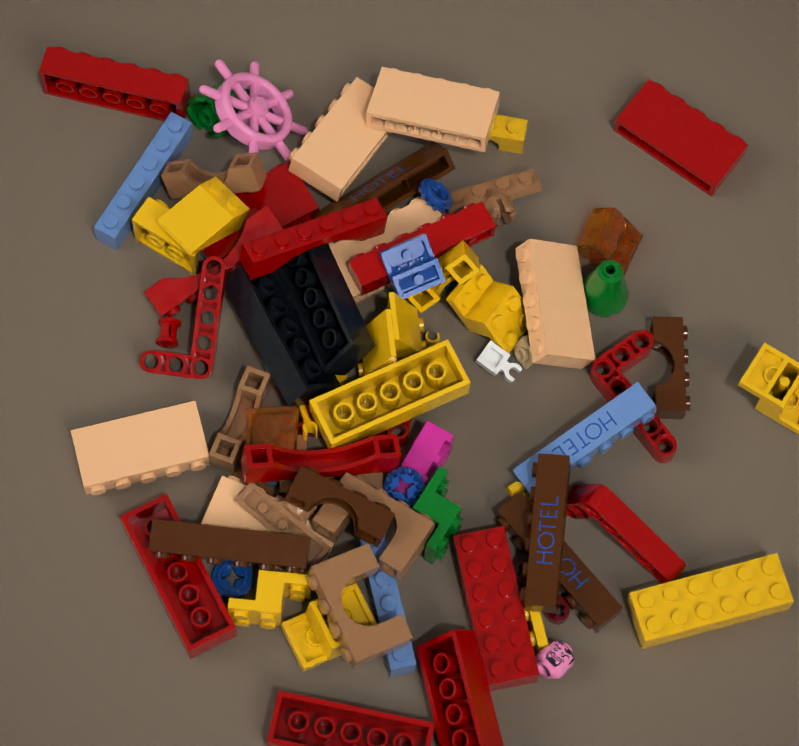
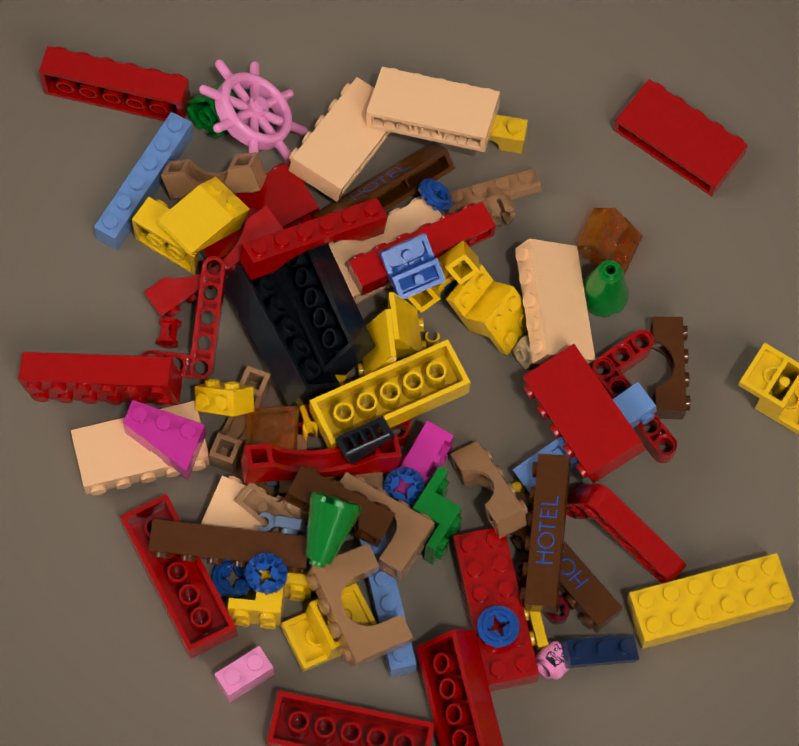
white plate [475,340,522,383] -> none
none -> red brick [18,352,183,407]
none -> dark pink wedge [123,400,206,480]
none -> yellow brick [195,379,254,417]
none -> bright pink brick [214,646,274,703]
none -> blue gear [245,553,288,595]
none -> sand blue plate [257,512,307,535]
none -> green cone [306,491,363,568]
none -> black slope [335,416,395,465]
none -> medium nougat arch [450,441,528,538]
none -> blue gear [477,606,519,648]
none -> red brick [523,344,645,484]
none -> dark blue plate [561,634,639,668]

